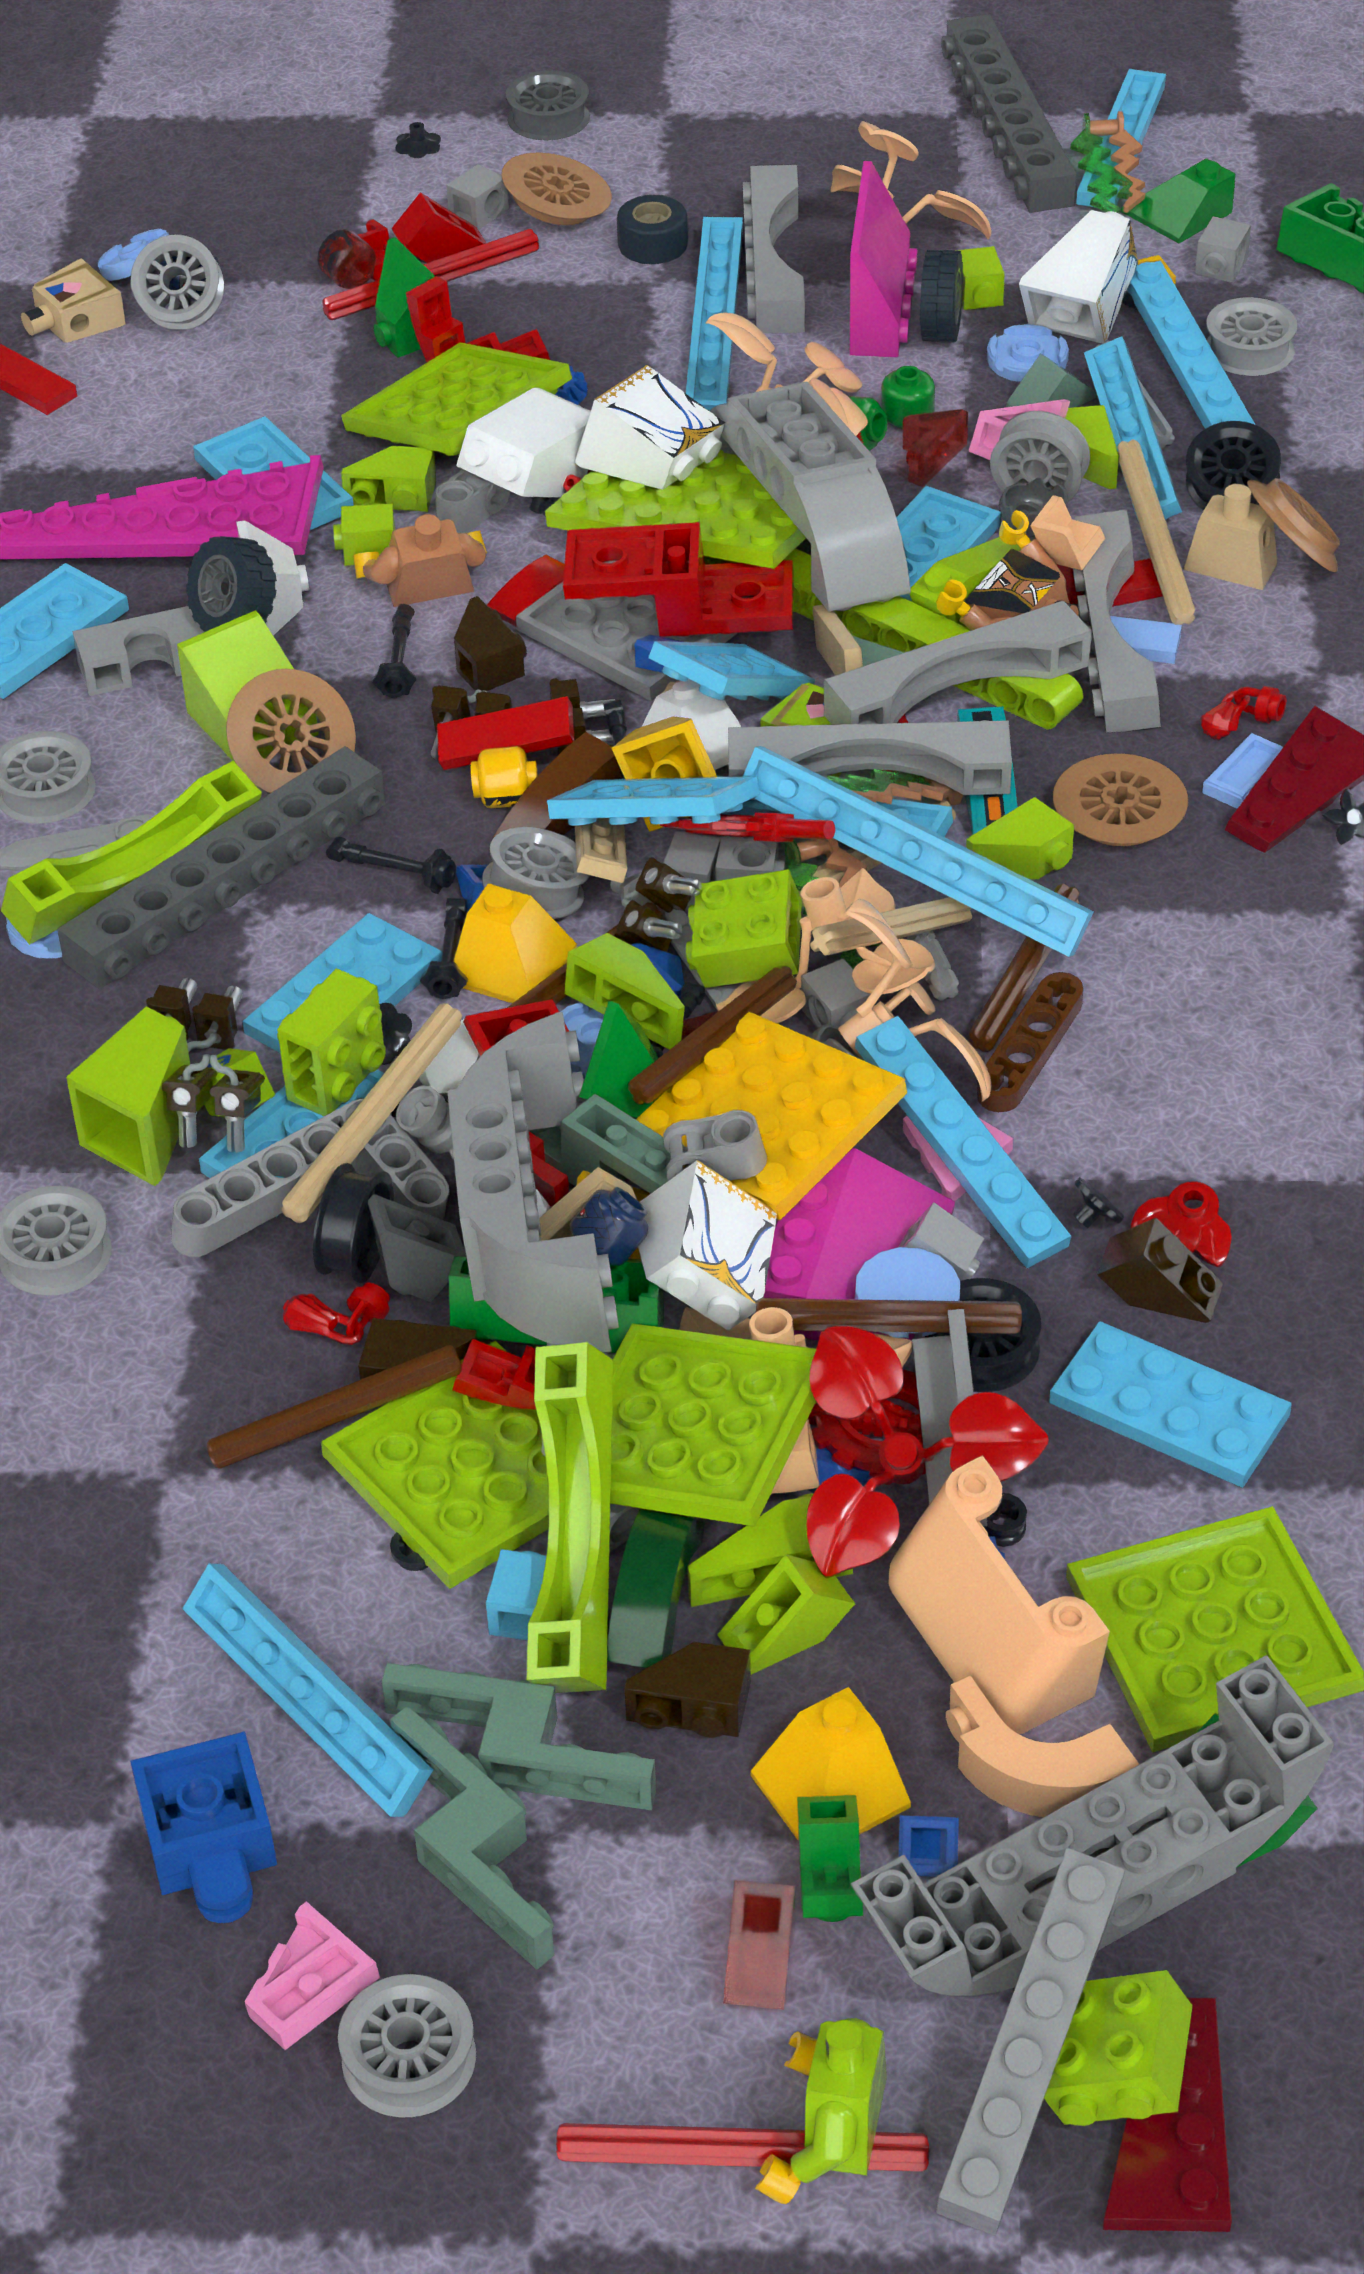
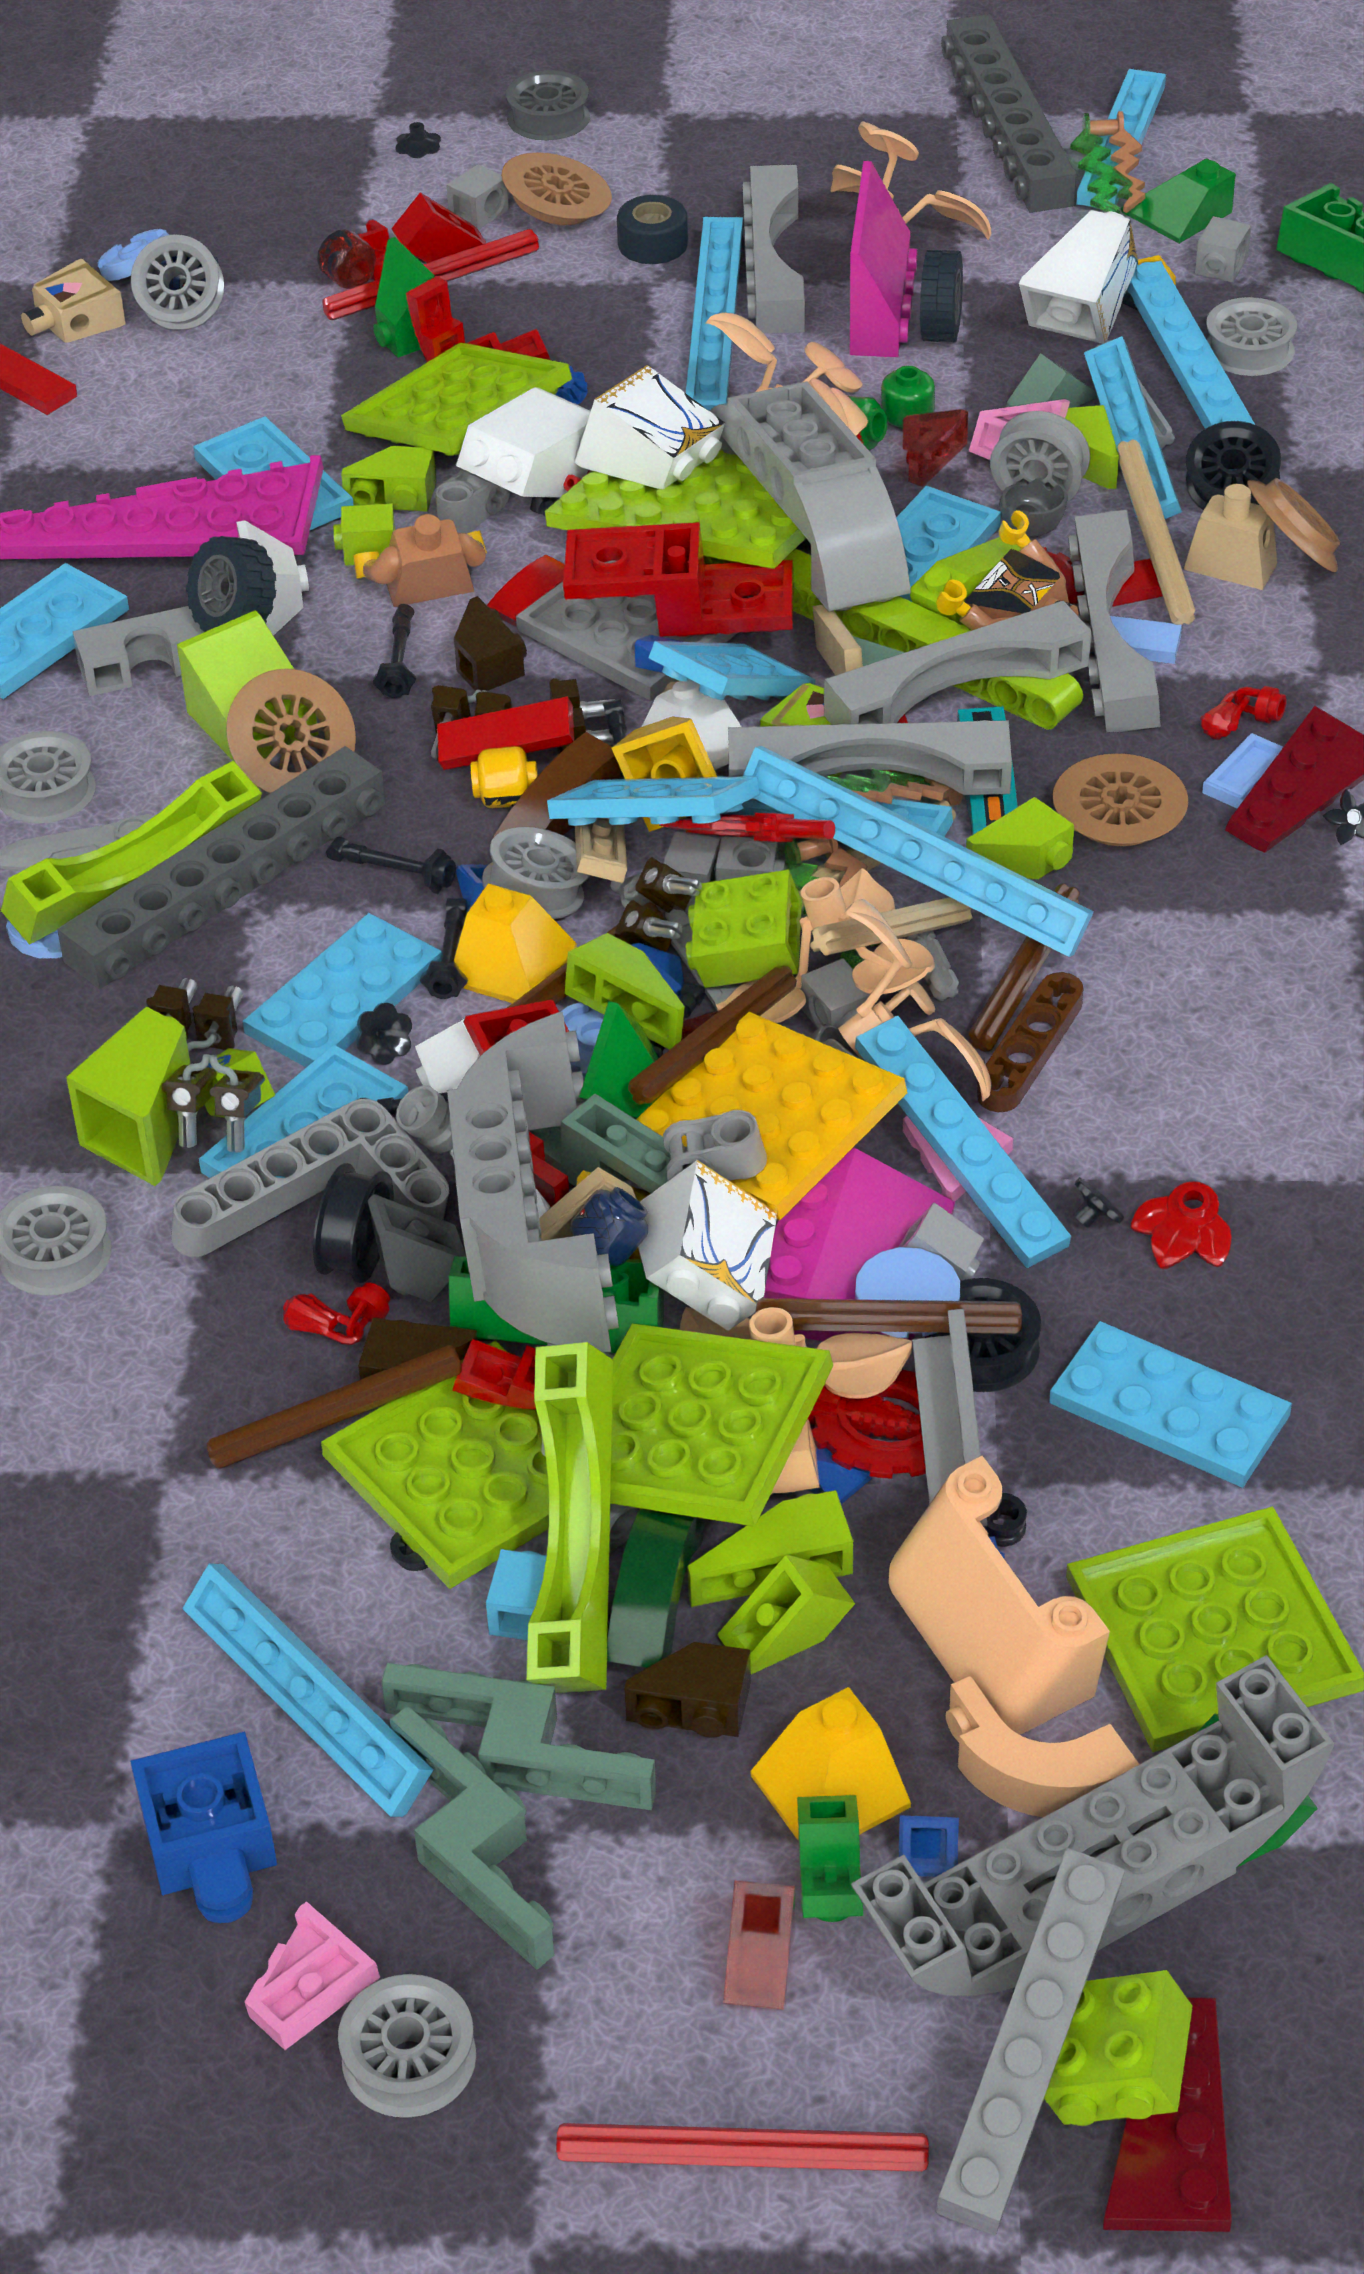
lime brick [277,968,386,1116] -> none
tan axle [281,1003,462,1223] -> none
lime torso [755,2018,887,2204] -> none
red plant [806,1326,1049,1578] -> none
lime brick [955,246,1005,310] -> none
light blue tile [986,324,1069,382] -> none
light nougat panel [1030,495,1106,570] -> none
dark brown slope [1097,1218,1223,1323] -> none

